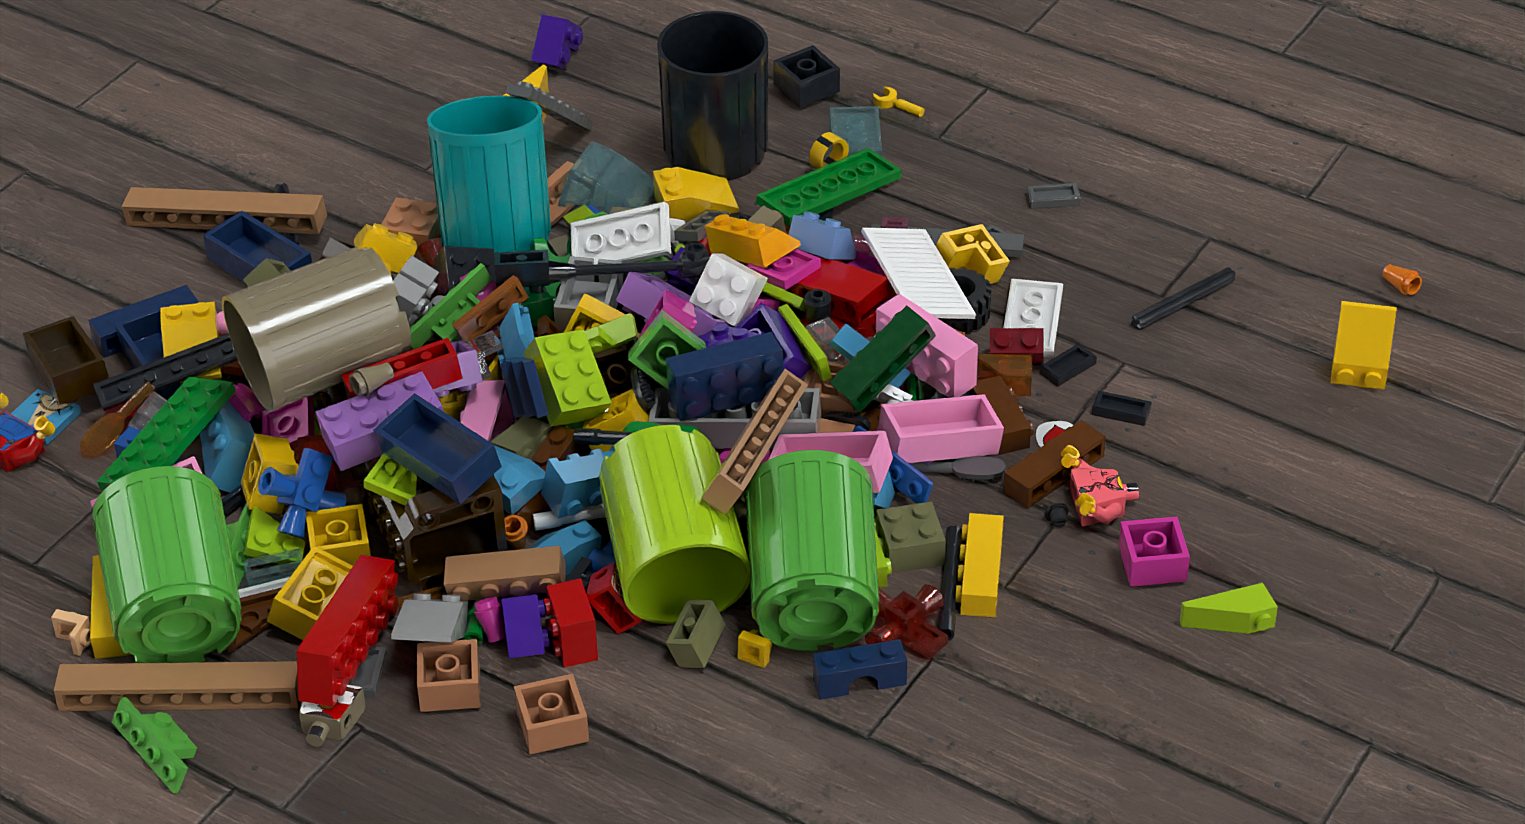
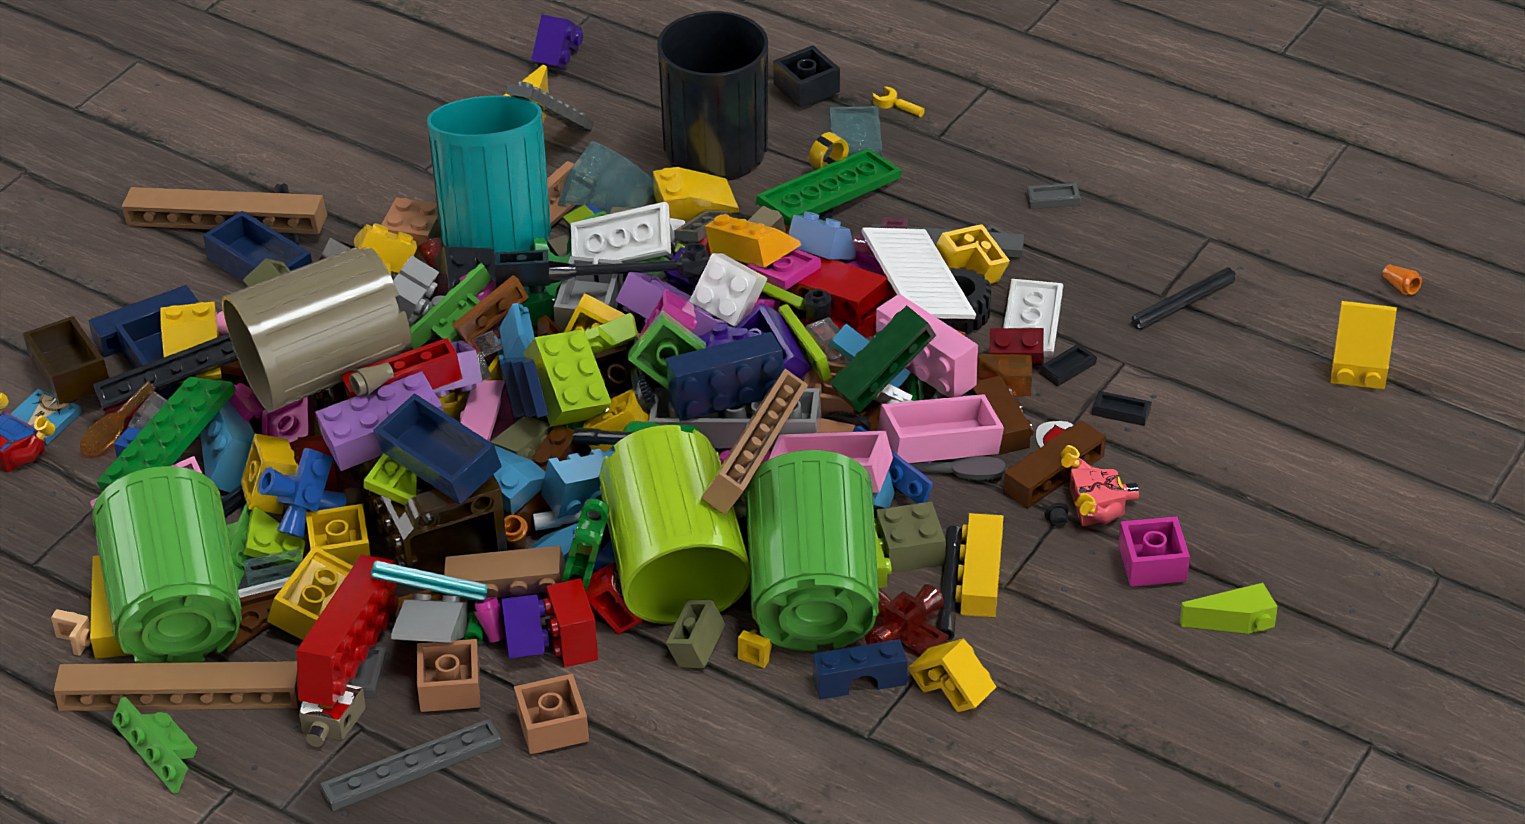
none -> dark grey tile [320,718,503,811]
none -> axle [371,561,487,601]
none -> green piece [561,499,610,592]
none -> yellow brick [907,638,996,712]

